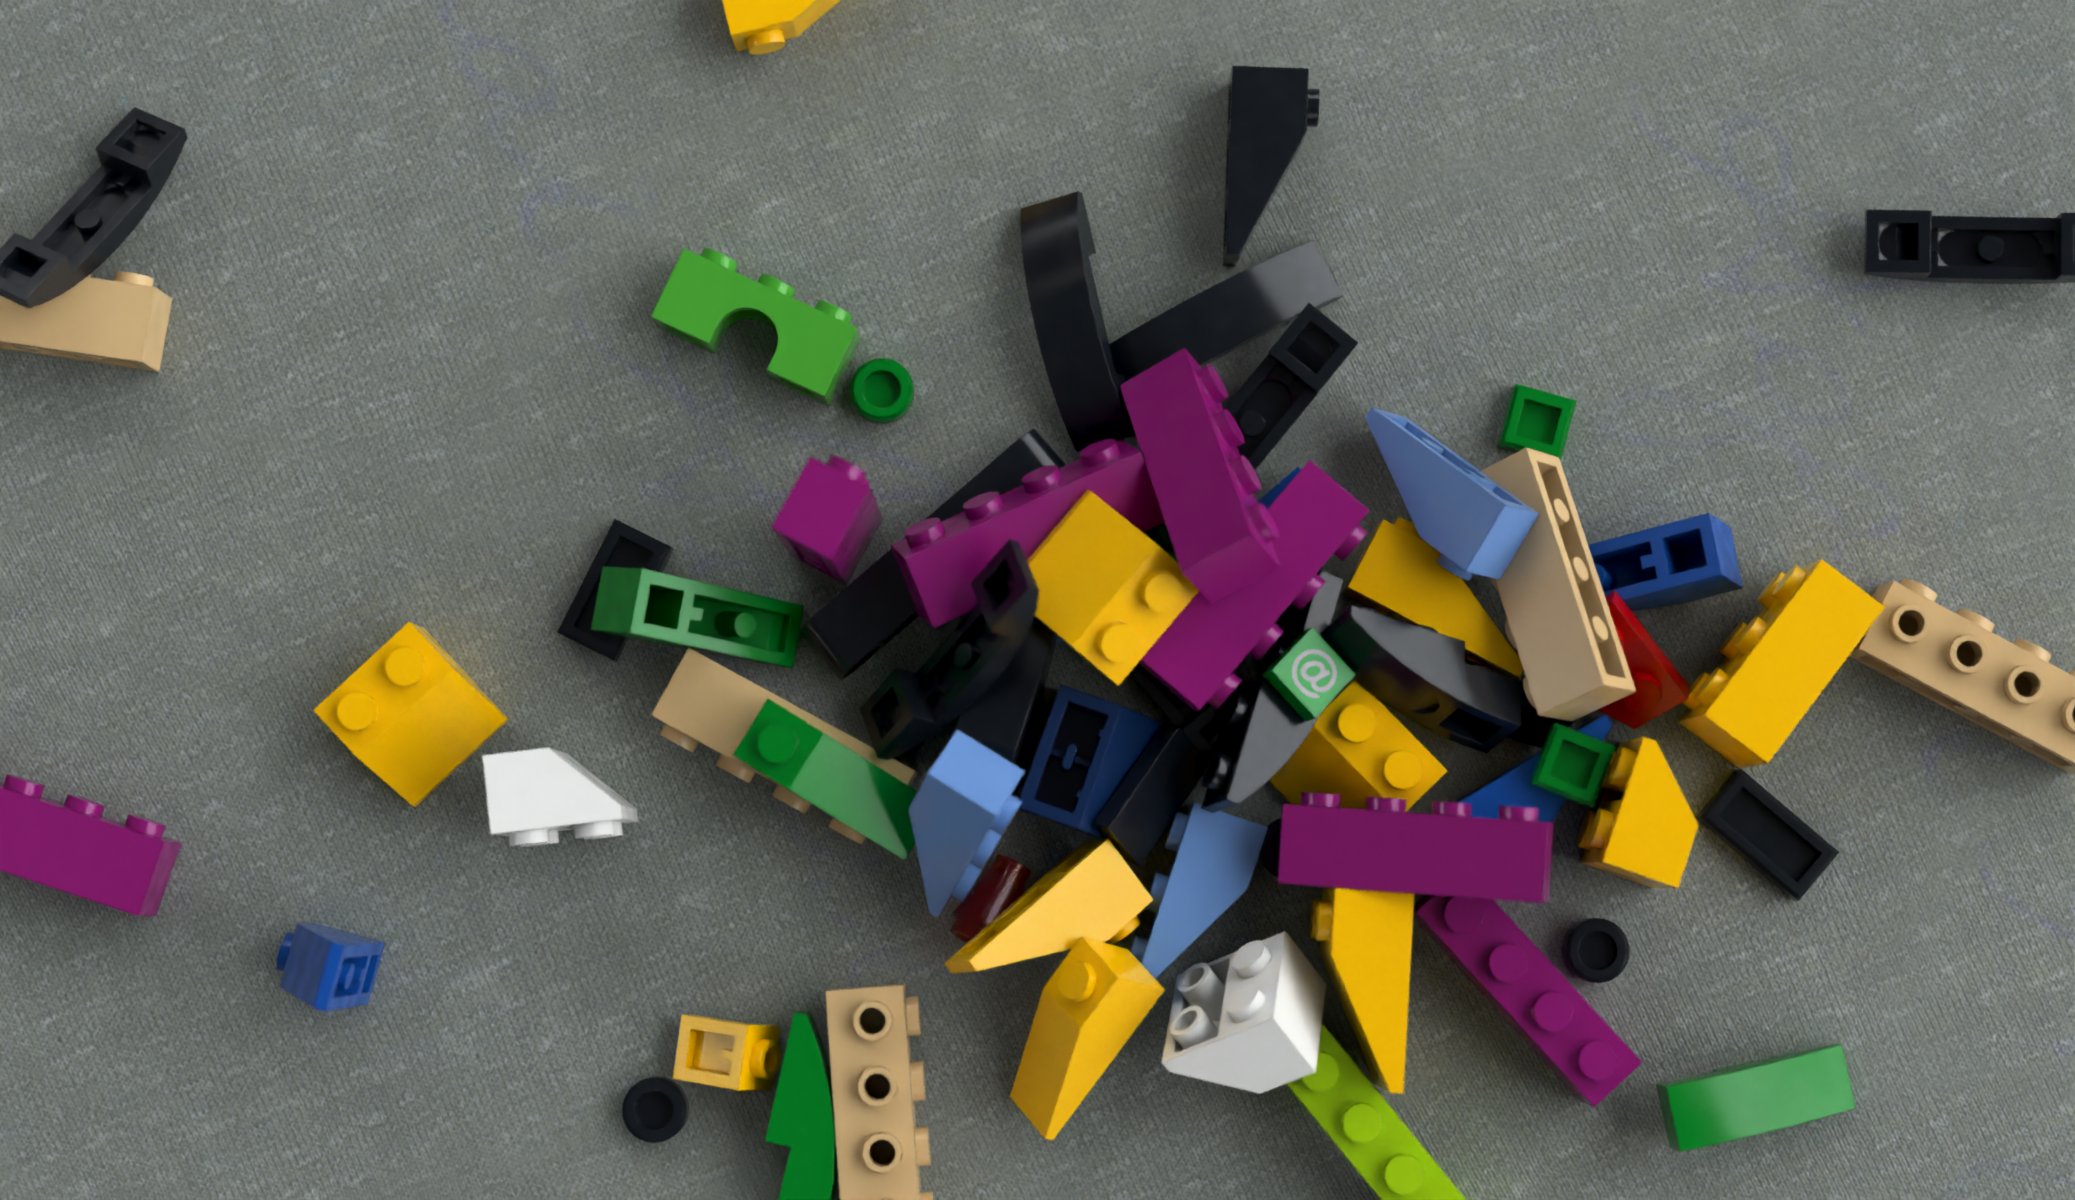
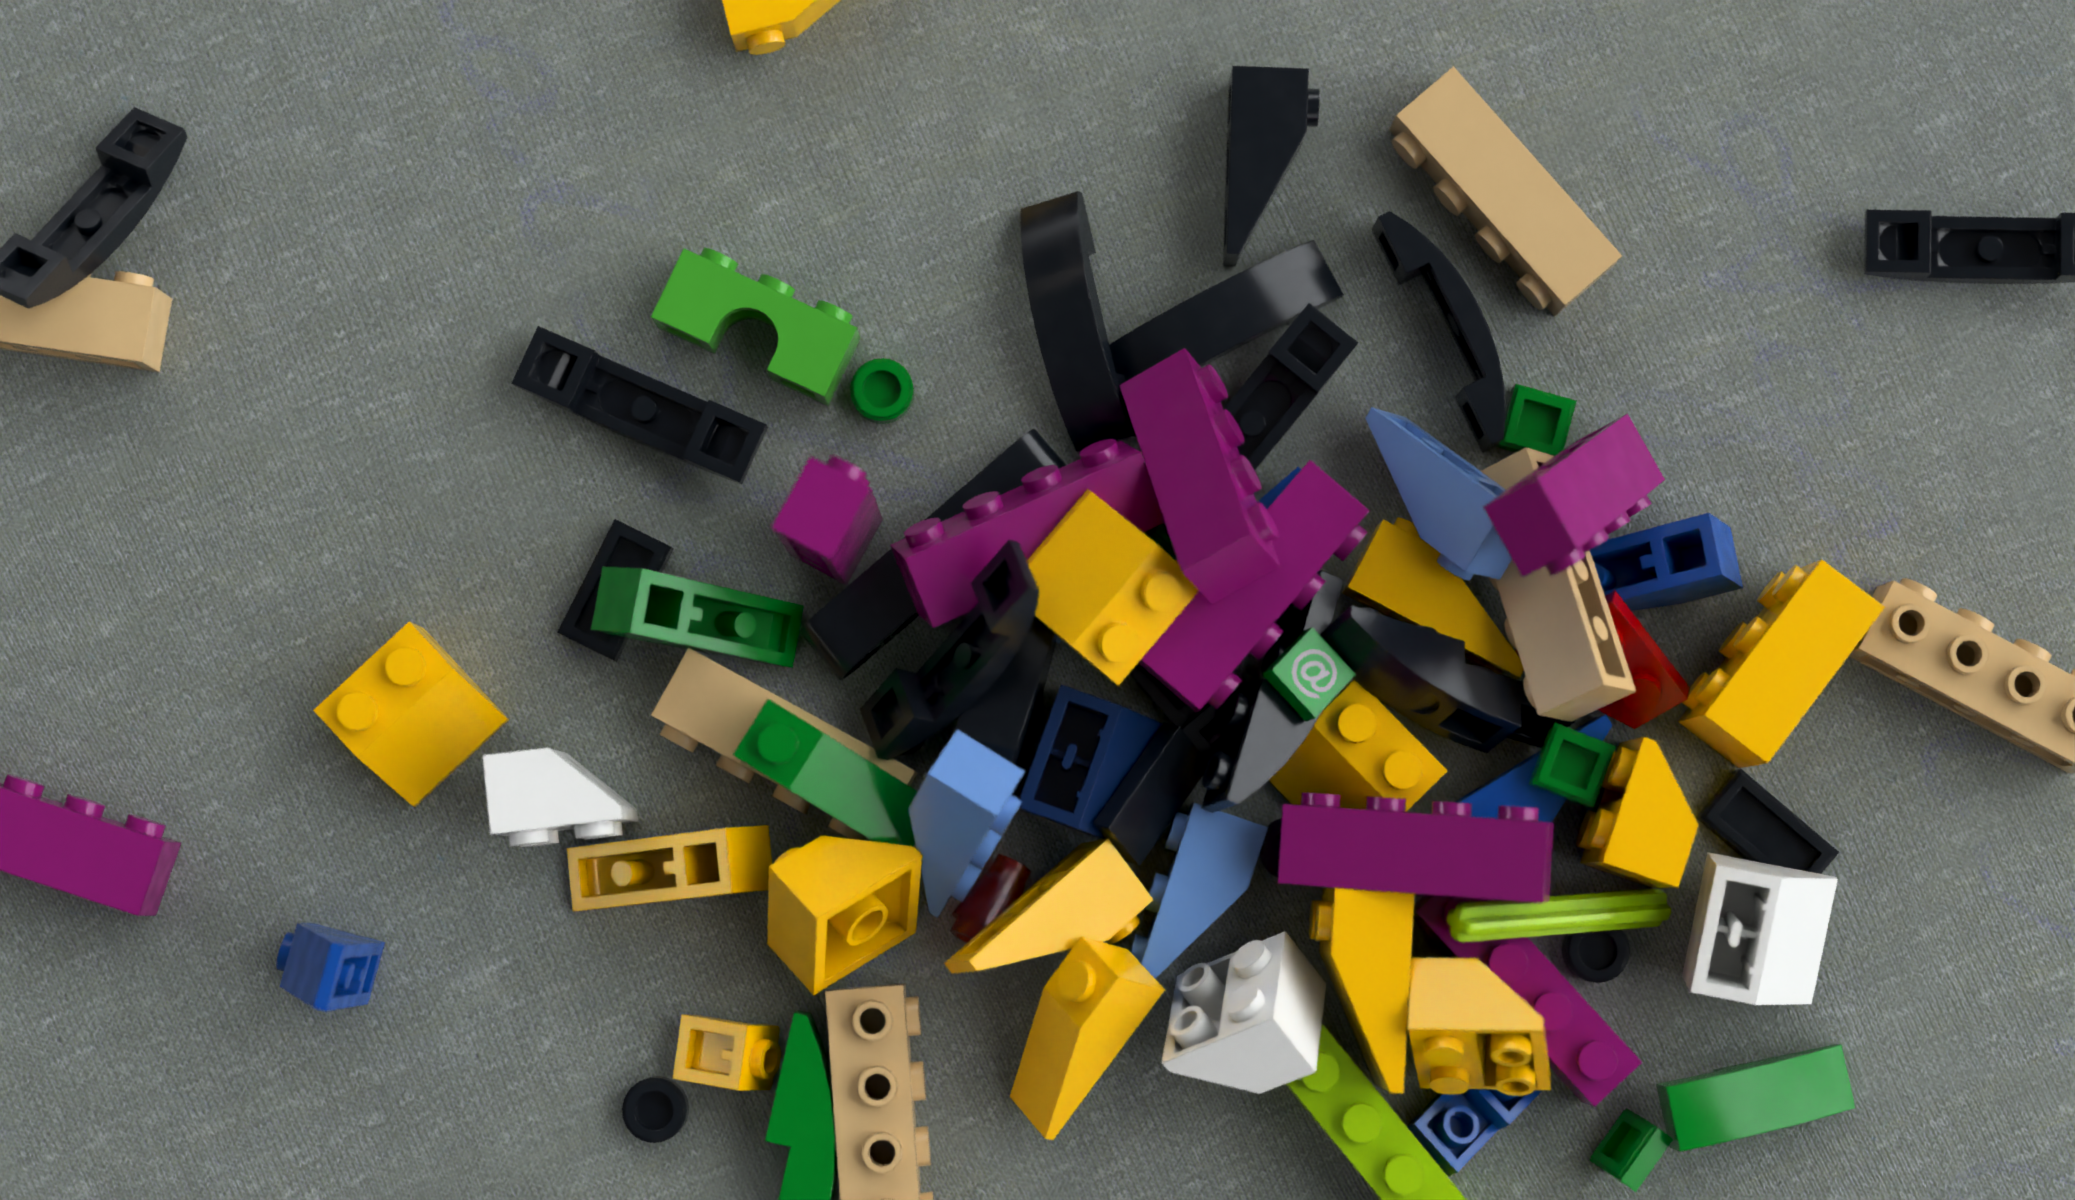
none -> black slope [512,326,768,484]
none -> yellow slope [567,825,772,912]
none -> yellow slope [767,835,922,995]
none -> black slope [1371,211,1505,453]
none -> tan brick [1389,66,1622,316]
none -> blue slope [1407,1089,1543,1176]
none -> yellow slope [1408,958,1551,1096]
none -> lime axle [1447,888,1672,942]
none -> magenta brick [1483,413,1665,577]
none -> green tile [1589,1108,1673,1192]
none -> white slope [1682,852,1838,1005]

